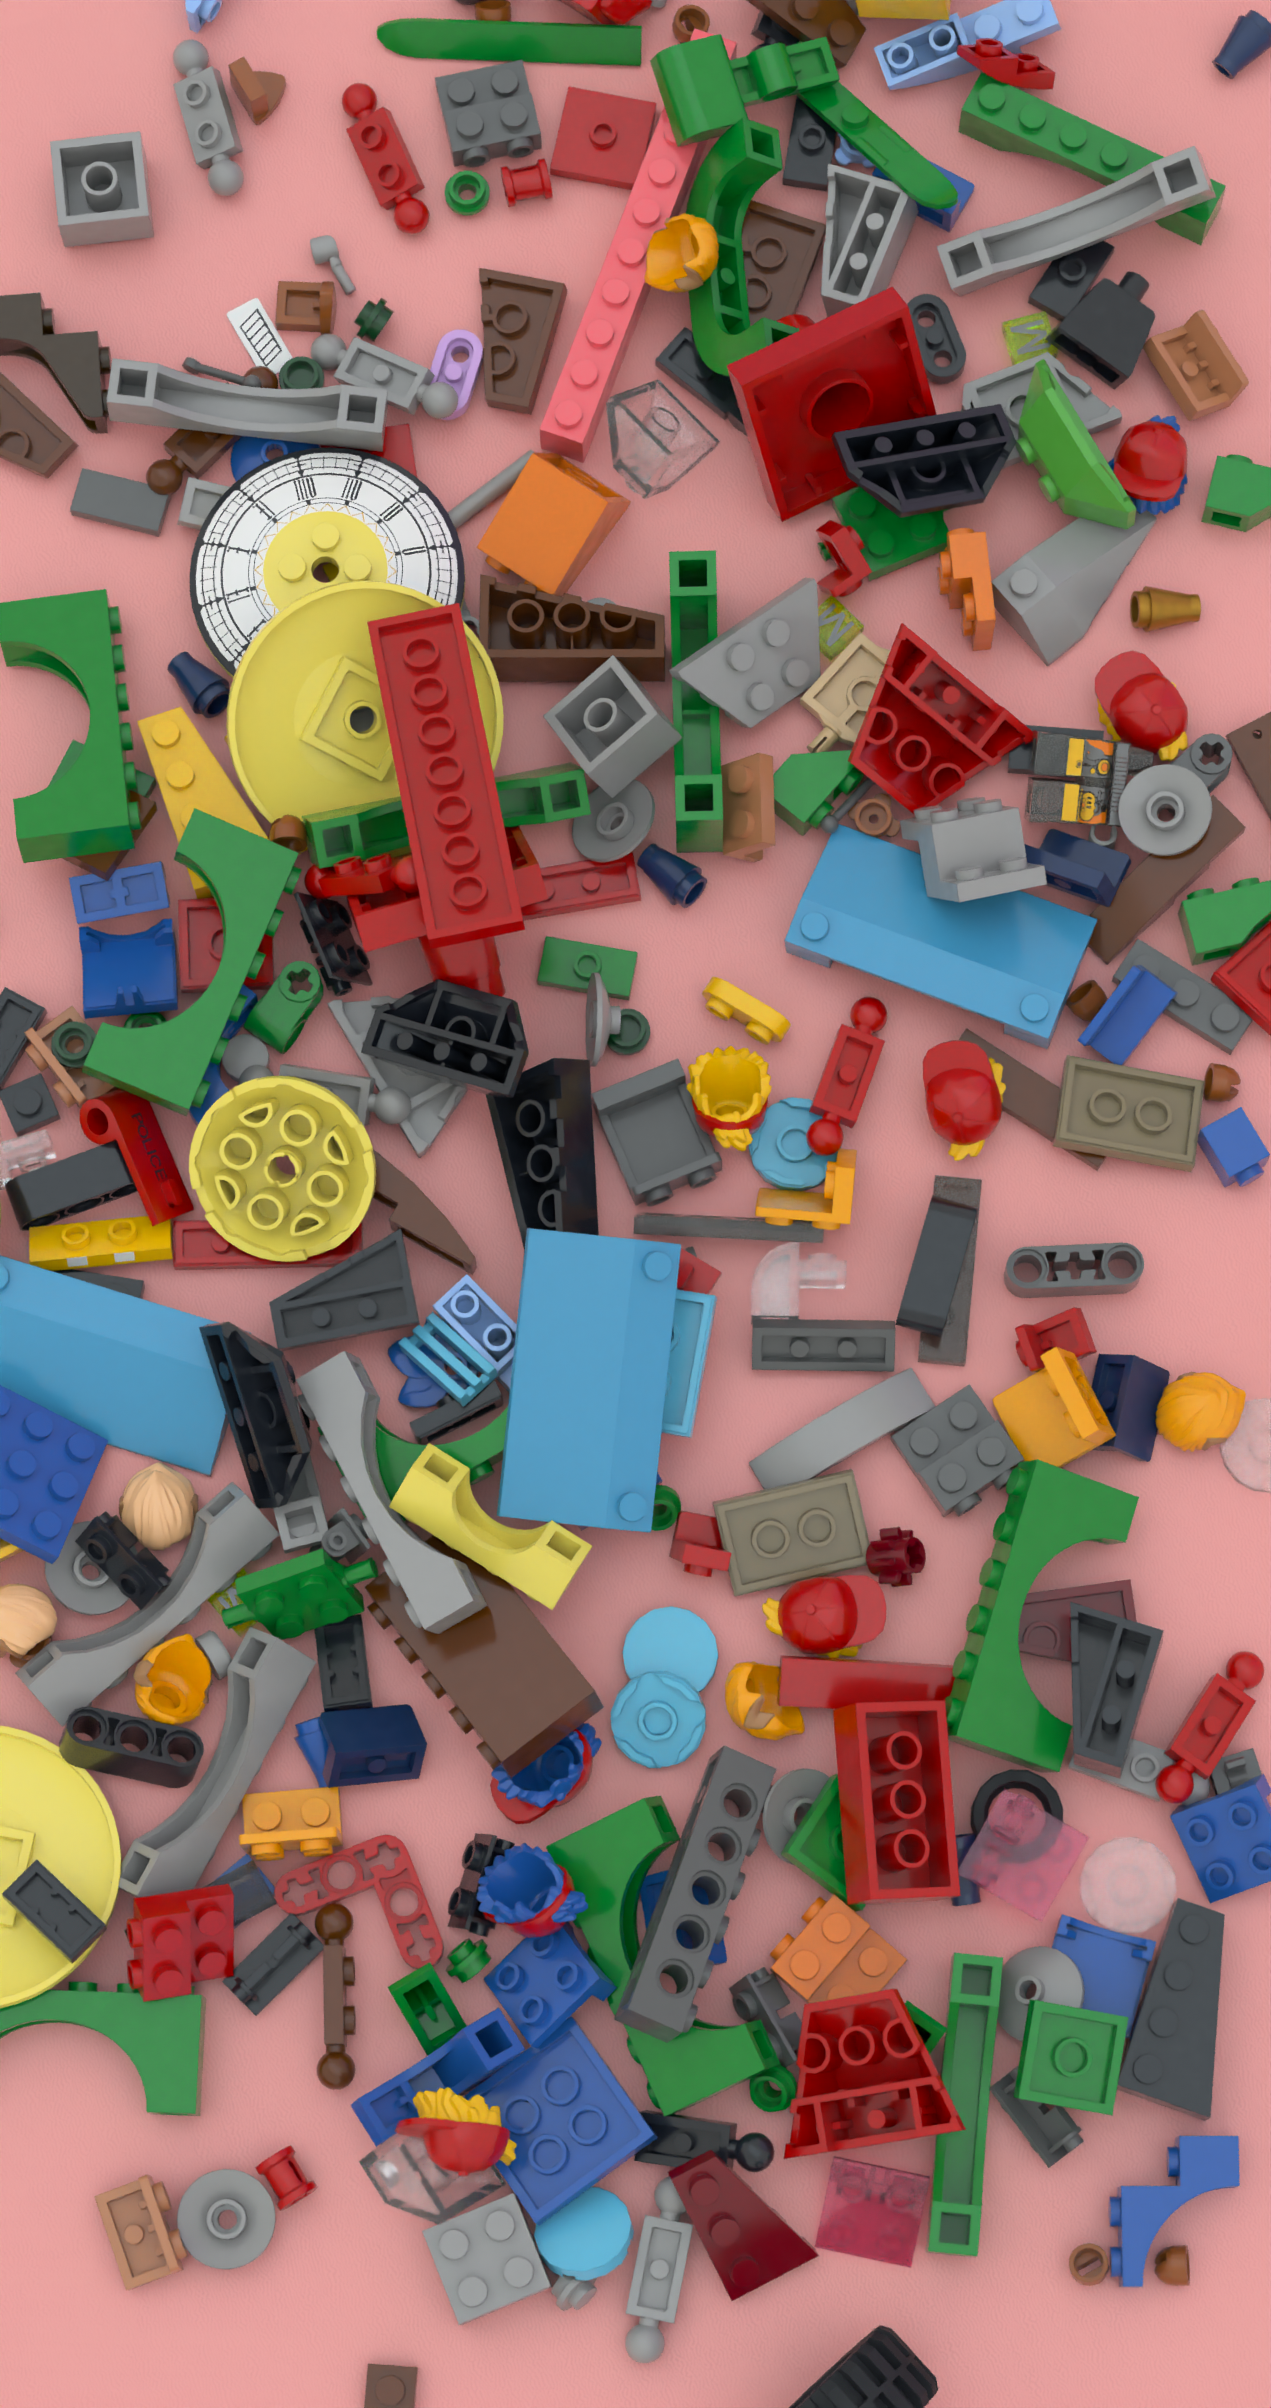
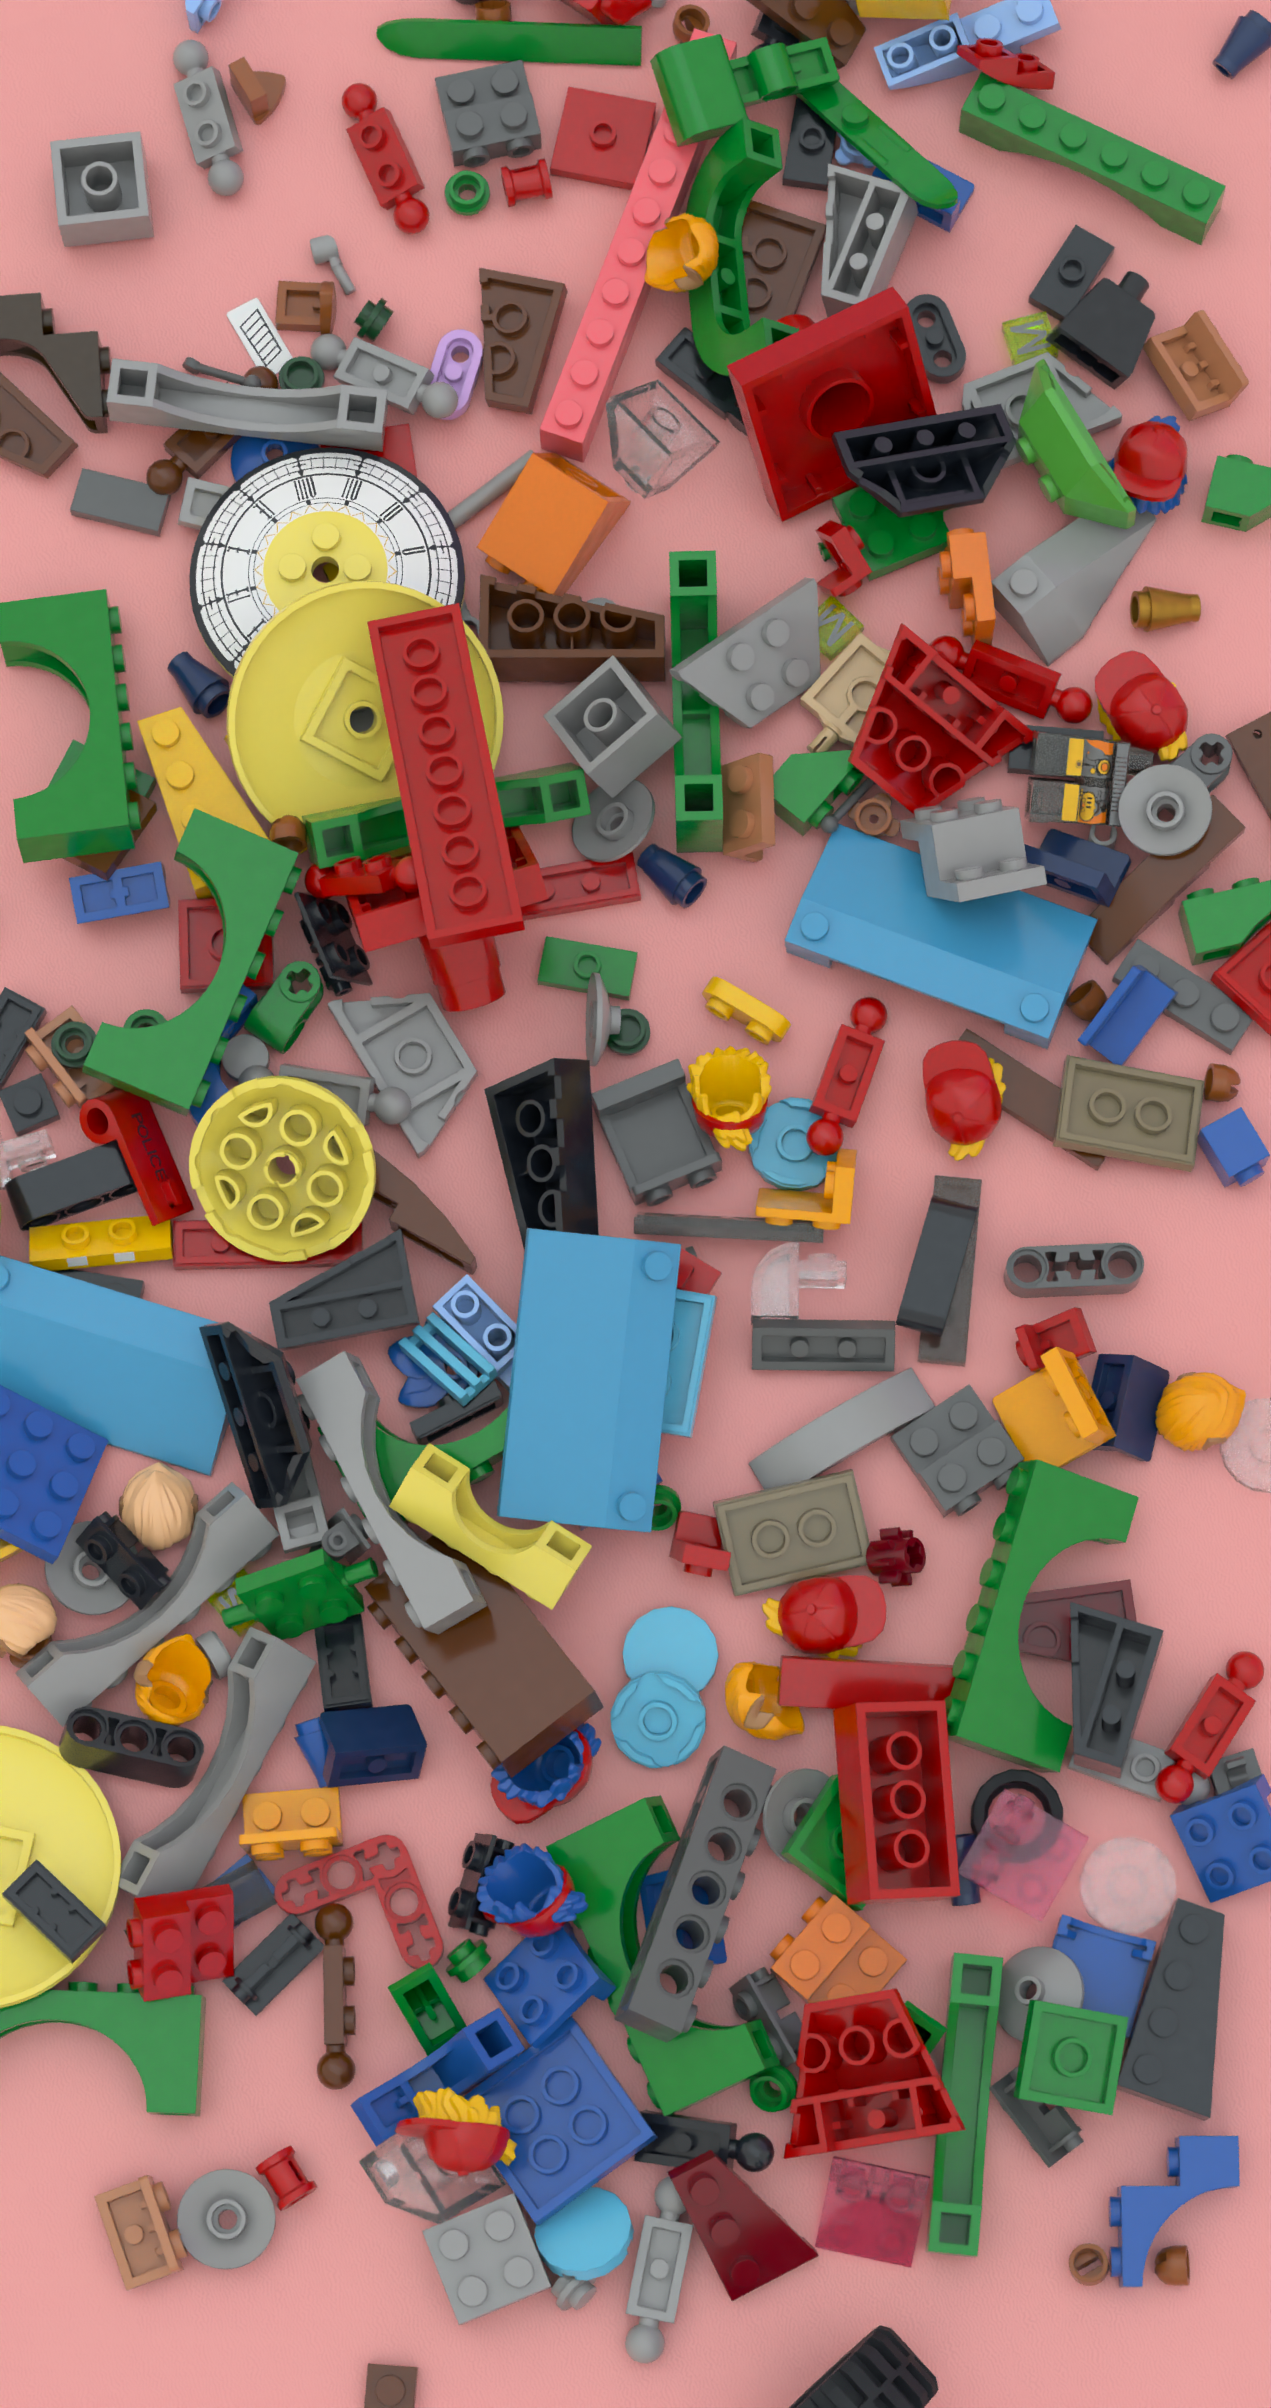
blue piece [79,918,178,1019] -> none
black wedge [361,979,529,1099] -> none
light grey arch [937,146,1216,296] -> none
none -> red plate [930,635,1093,724]

